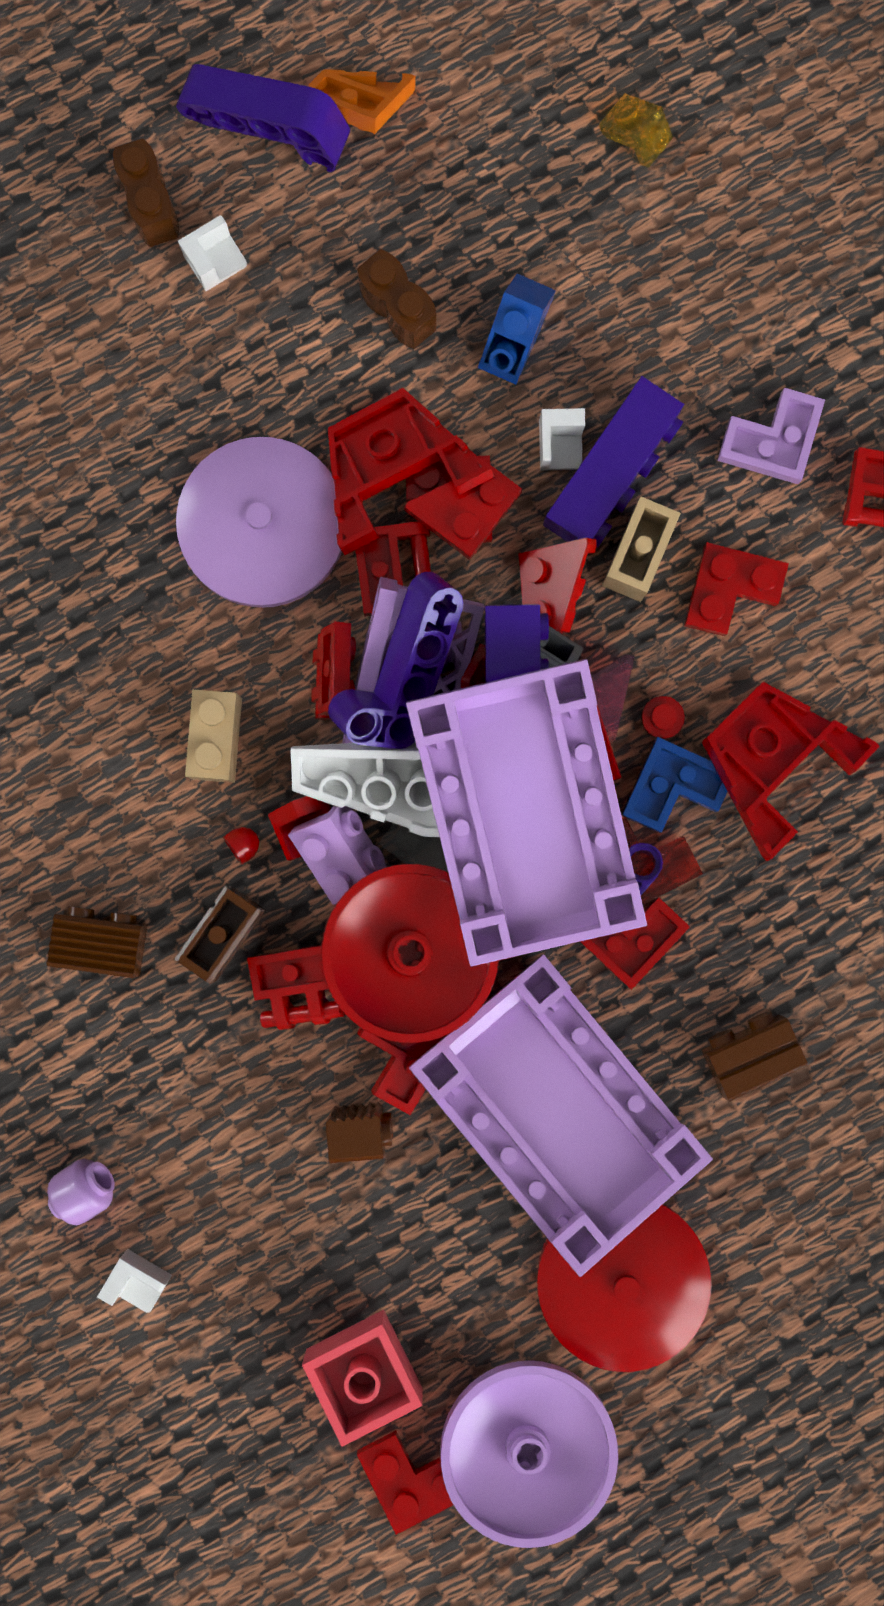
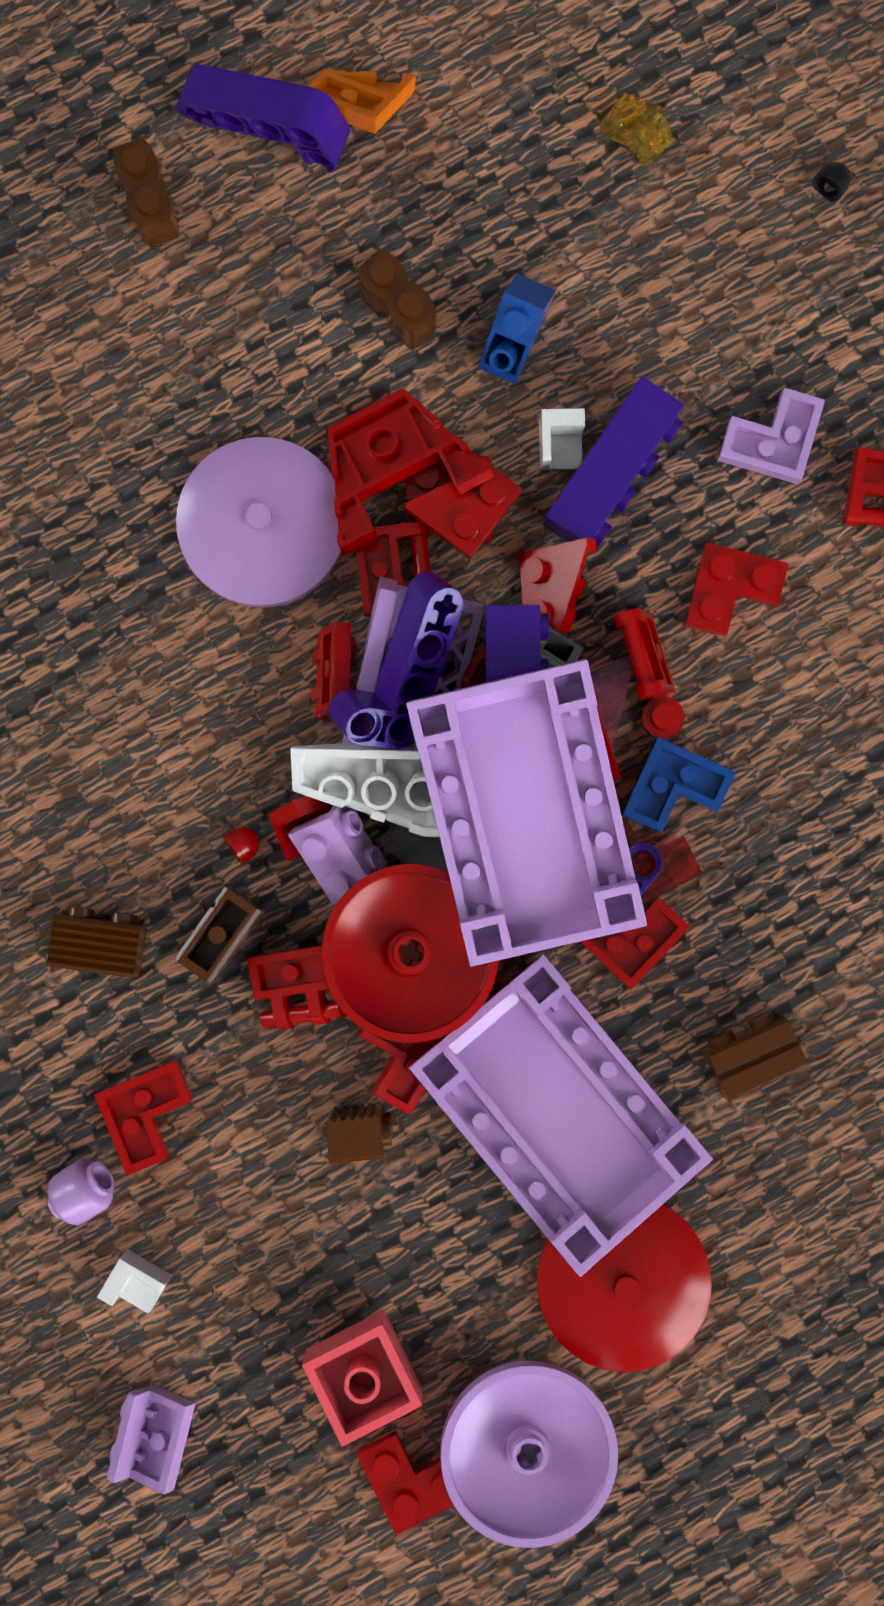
white panel [178,215,247,291] -> none
tan brick [185,689,242,783] -> none
tan brick [602,496,681,602] -> none
red wing [702,682,880,861] -> none
none -> red plate [94,1059,194,1176]
none -> lavender bracket [107,1385,196,1494]
none -> red plate [613,608,676,700]
none -> black hinge [813,162,851,202]

